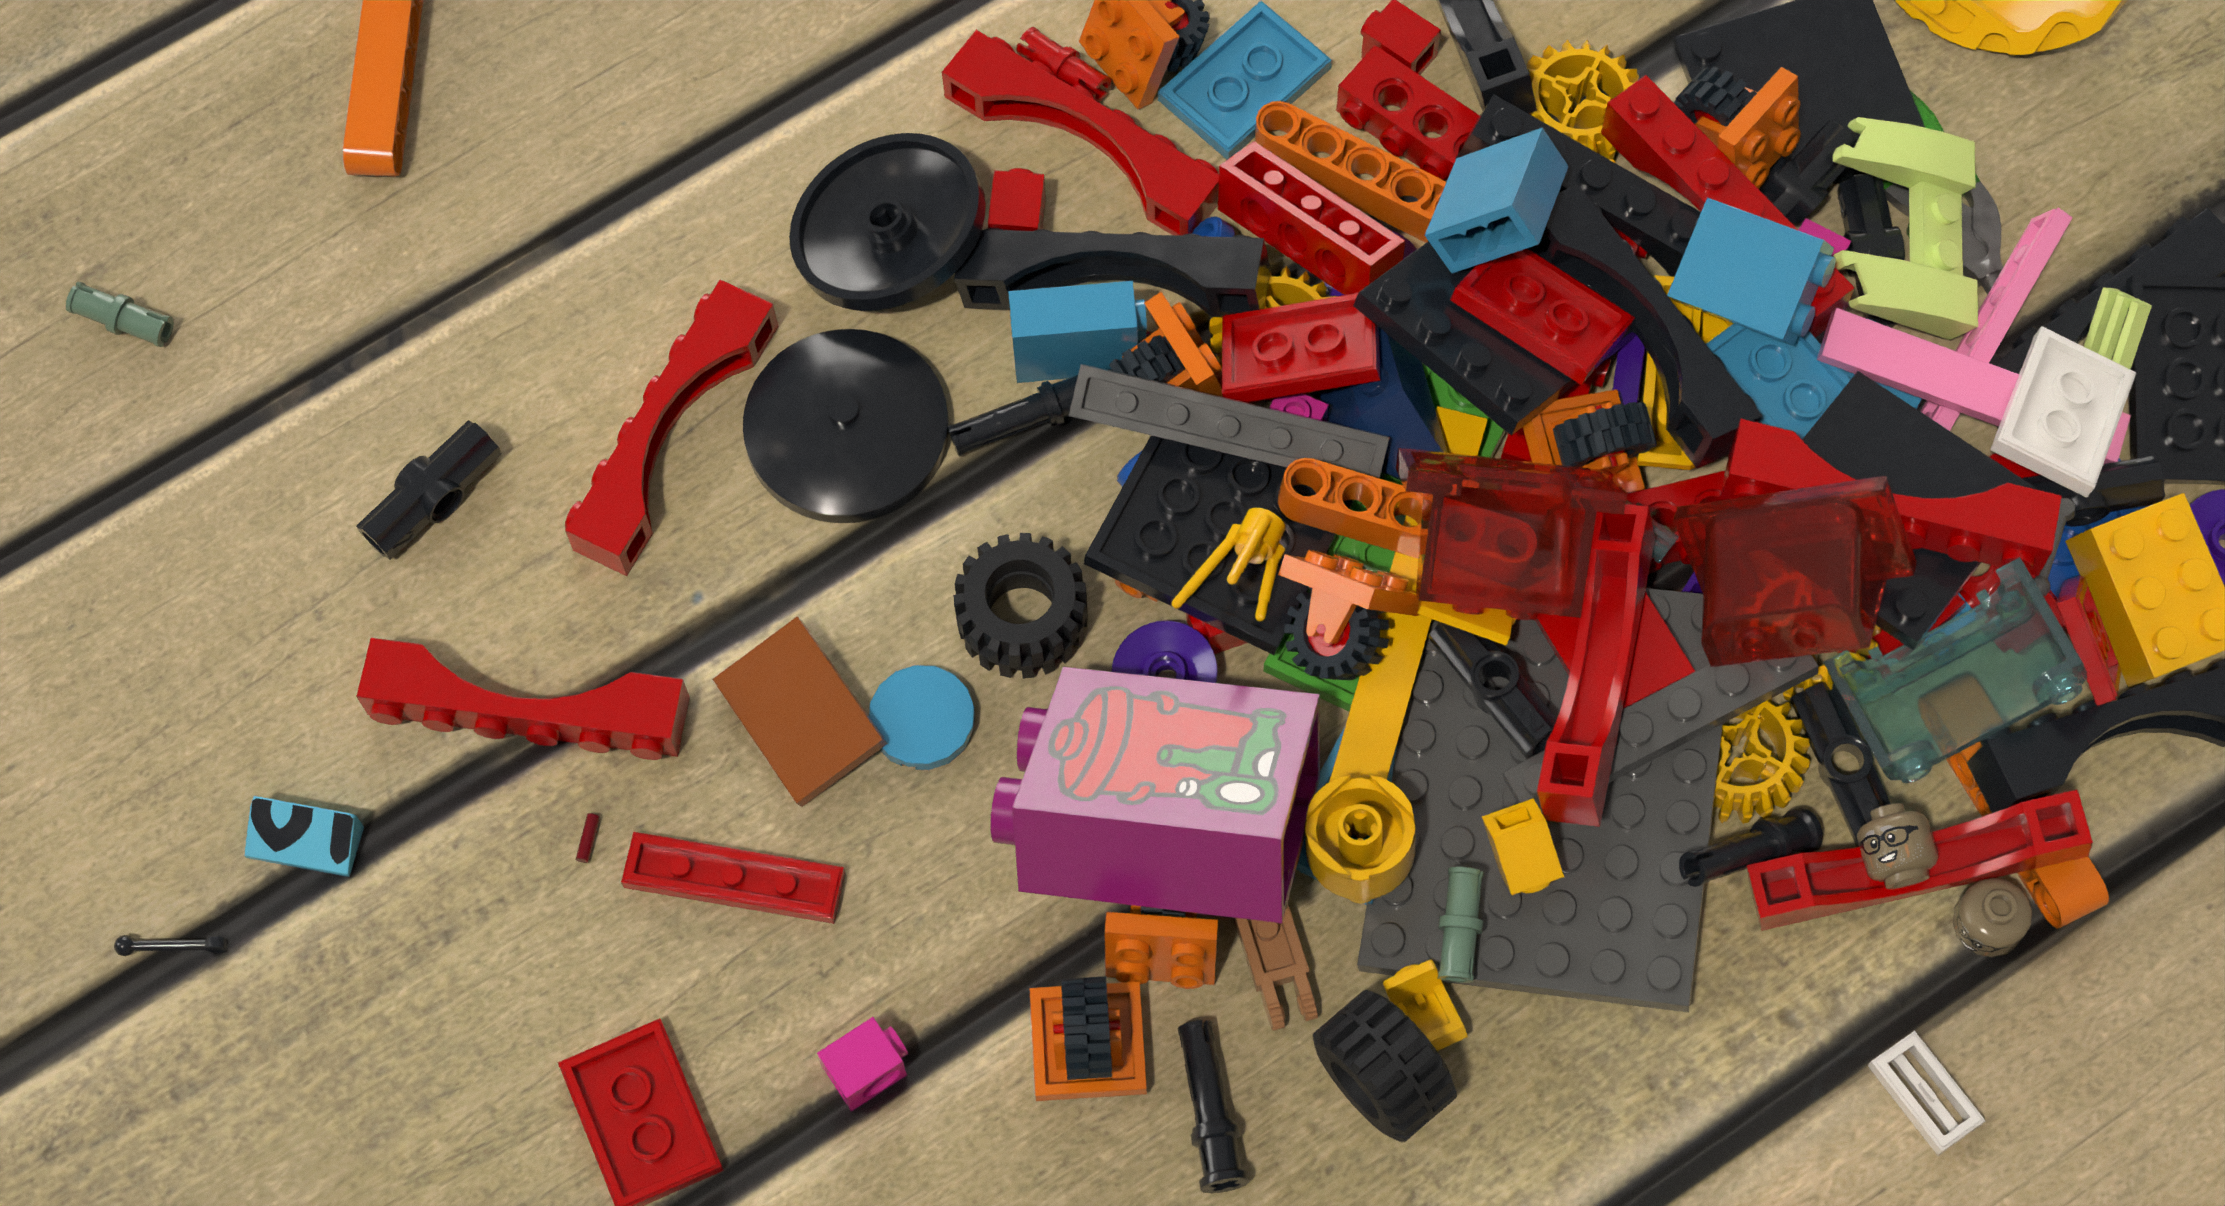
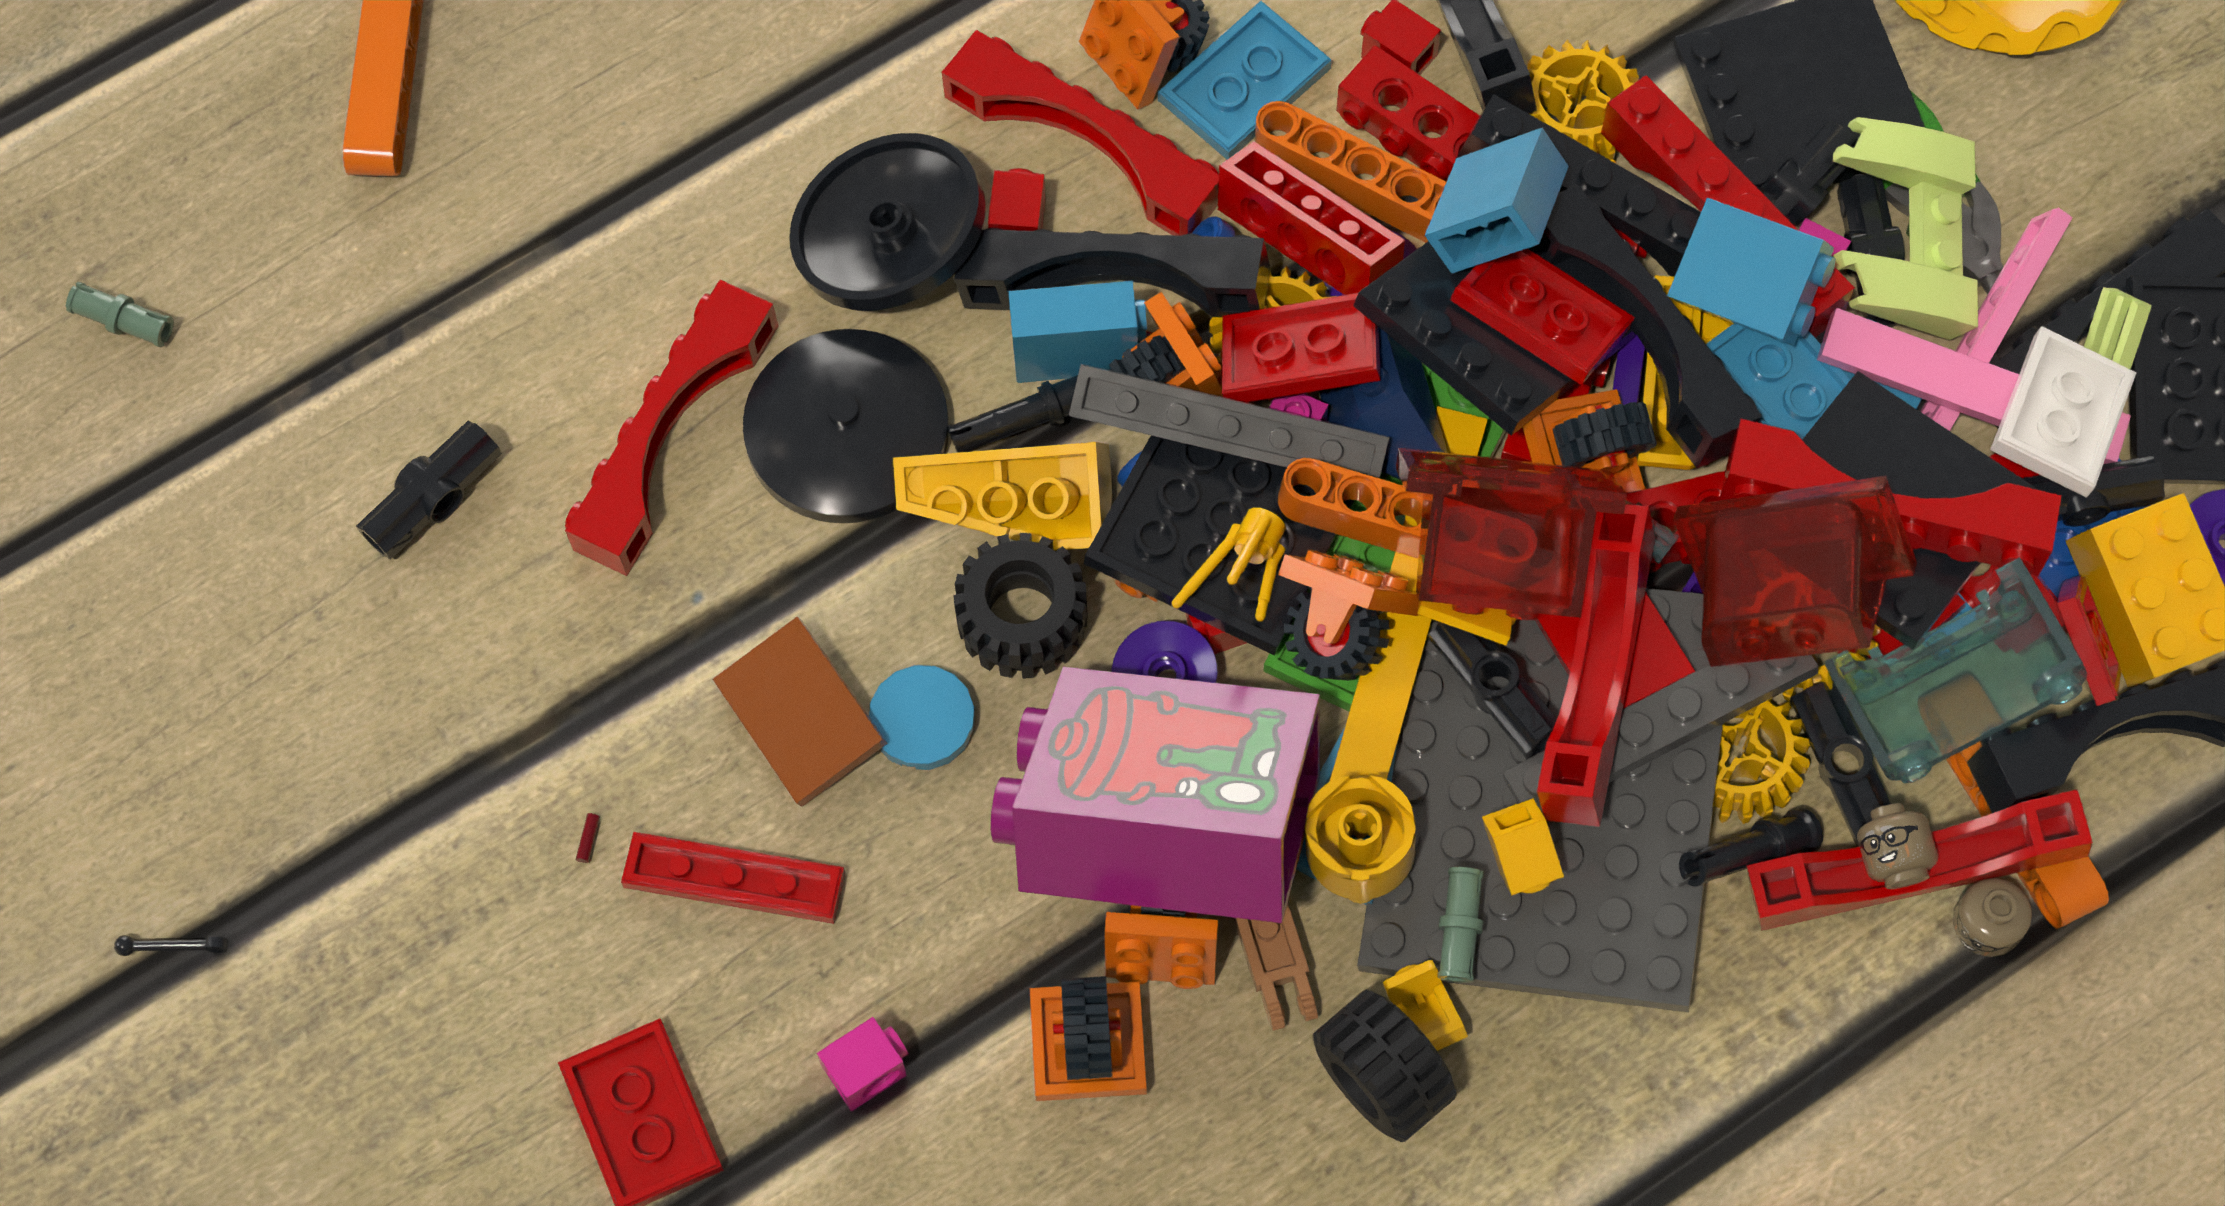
medium azure slope [244,796,364,877] -> none
red arch [356,638,690,760] -> none
red pin [1016,27,1112,102] -> none
black pin [1178,1020,1249,1193] -> none
orange plate [1673,67,1801,189] -> none
white tile [1868,1031,1986,1156] -> none
dark grey hinge [2029,498,2076,597] -> none
none -> yellow wedge [893,442,1113,551]

